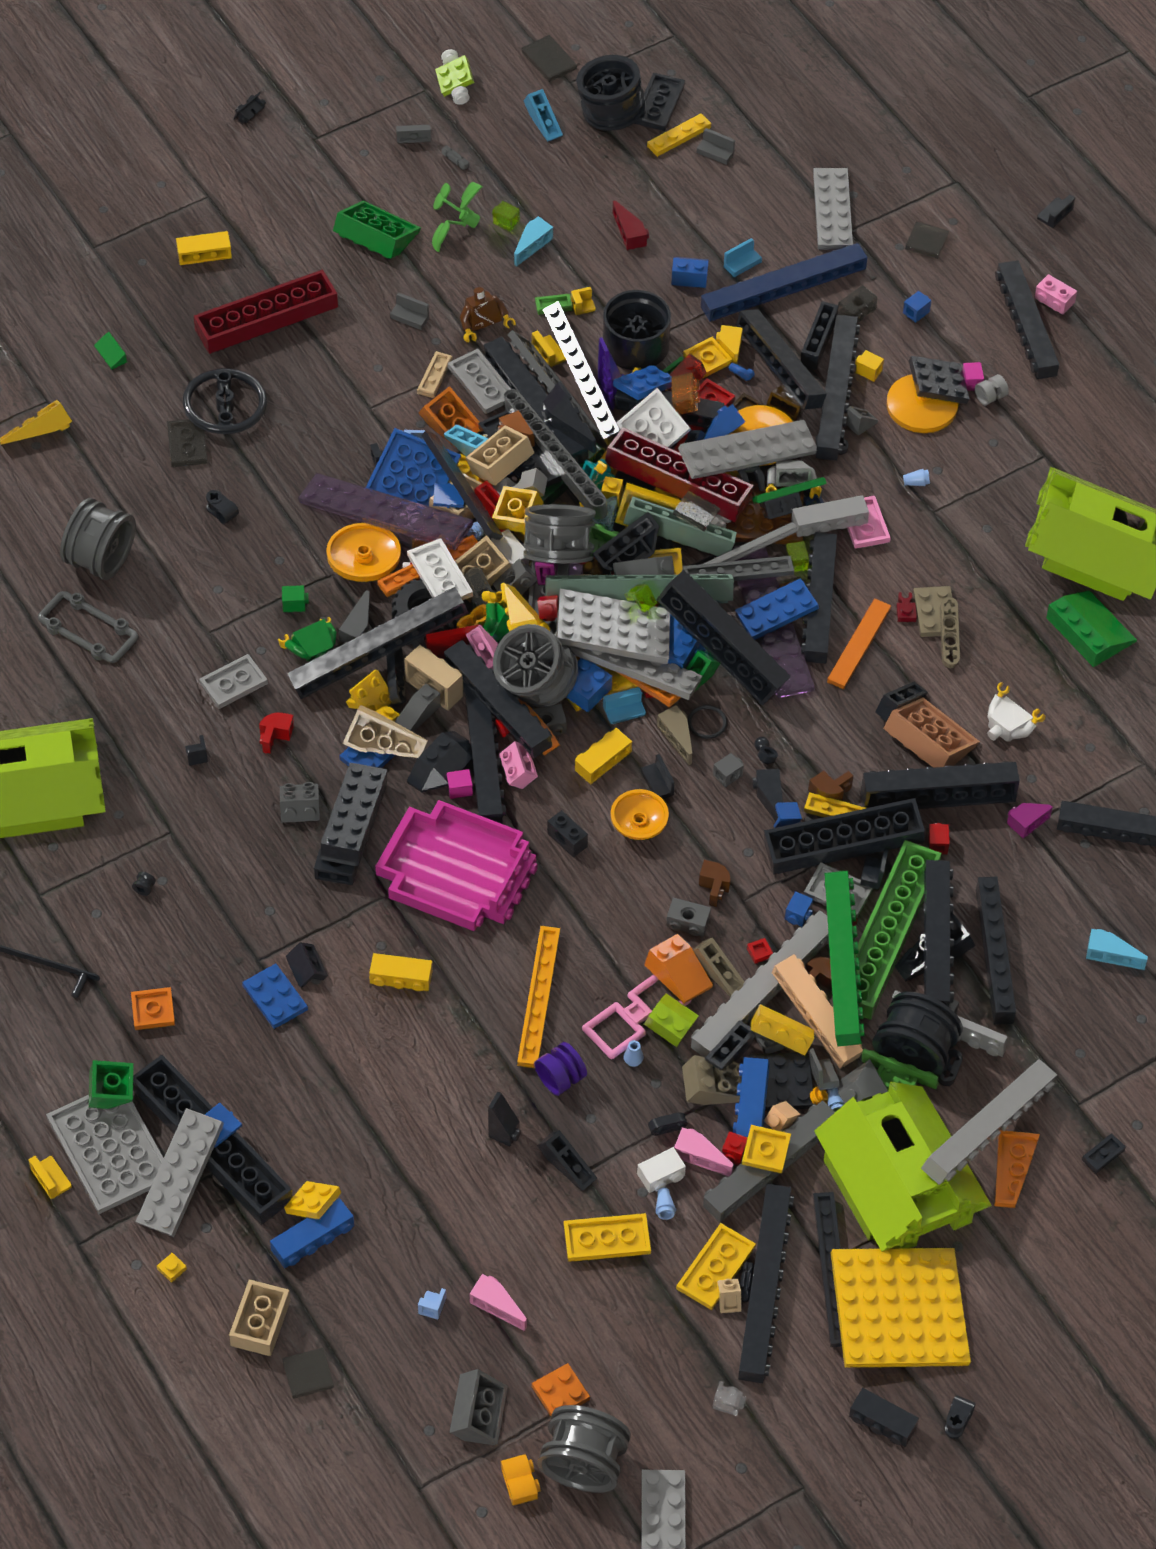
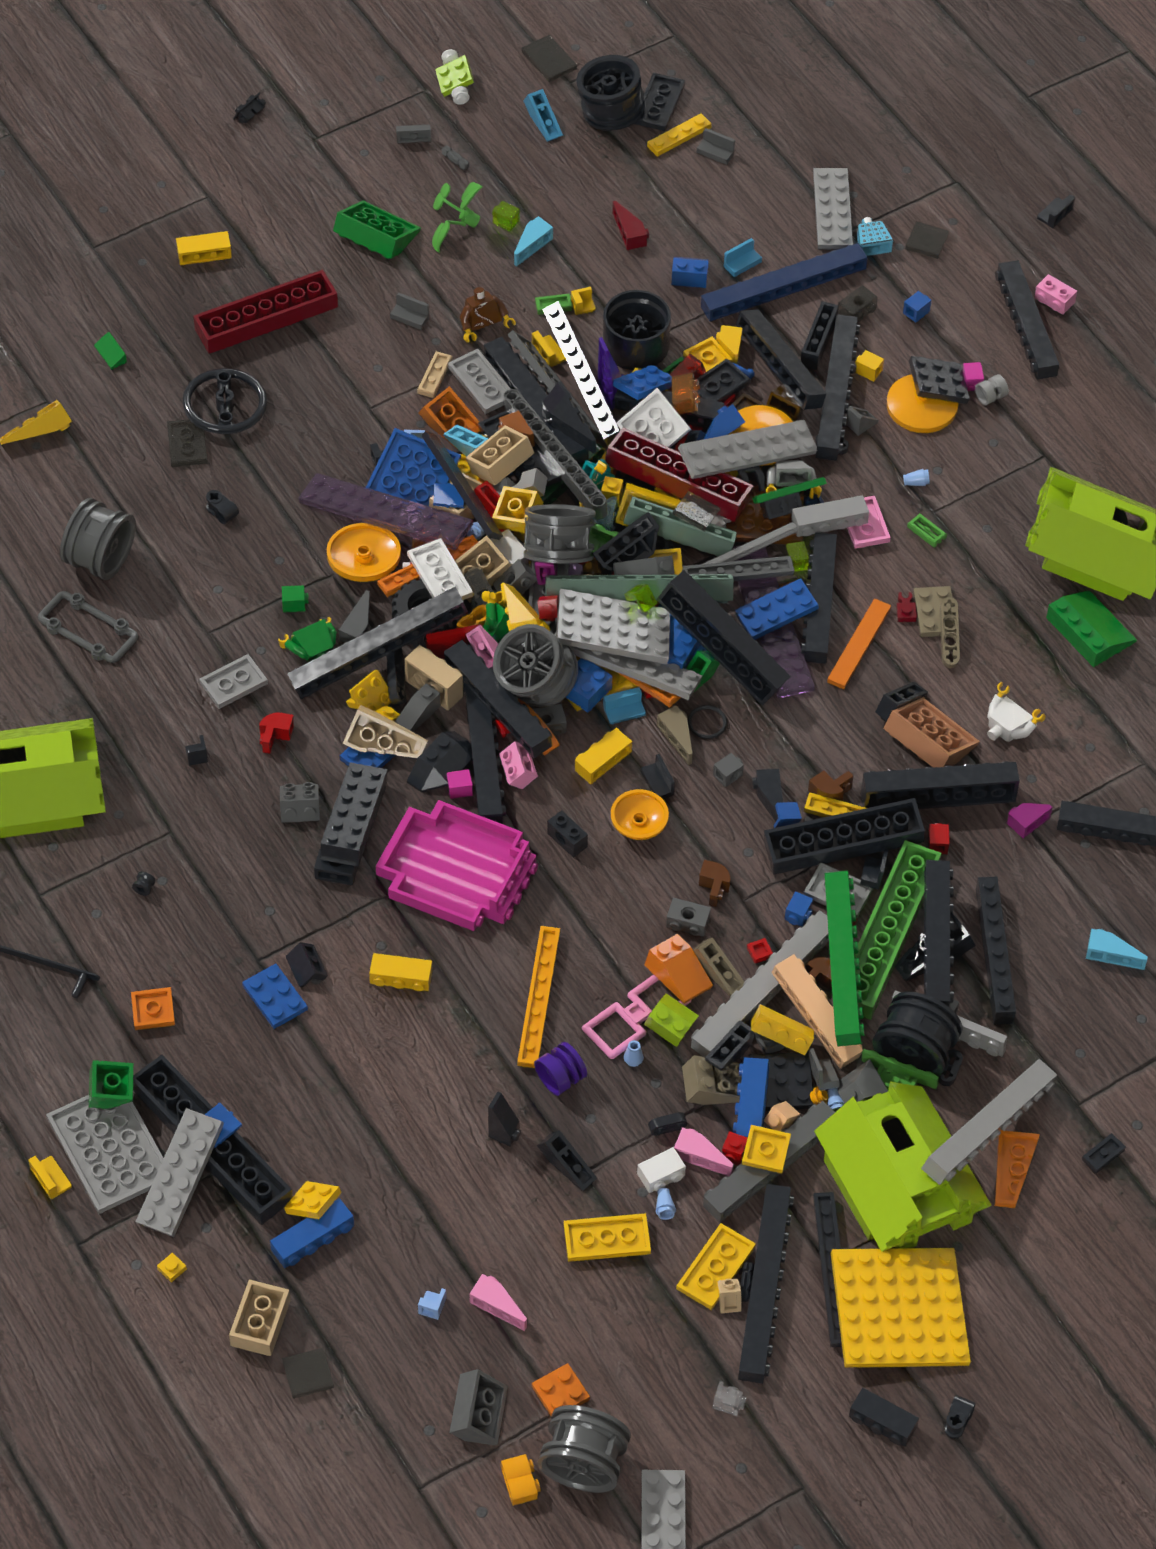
black plate [754,737,778,764] -> none
none -> black tile [687,359,751,402]
none -> medium azure torso [857,217,893,256]
none -> bright green tile [907,514,947,548]

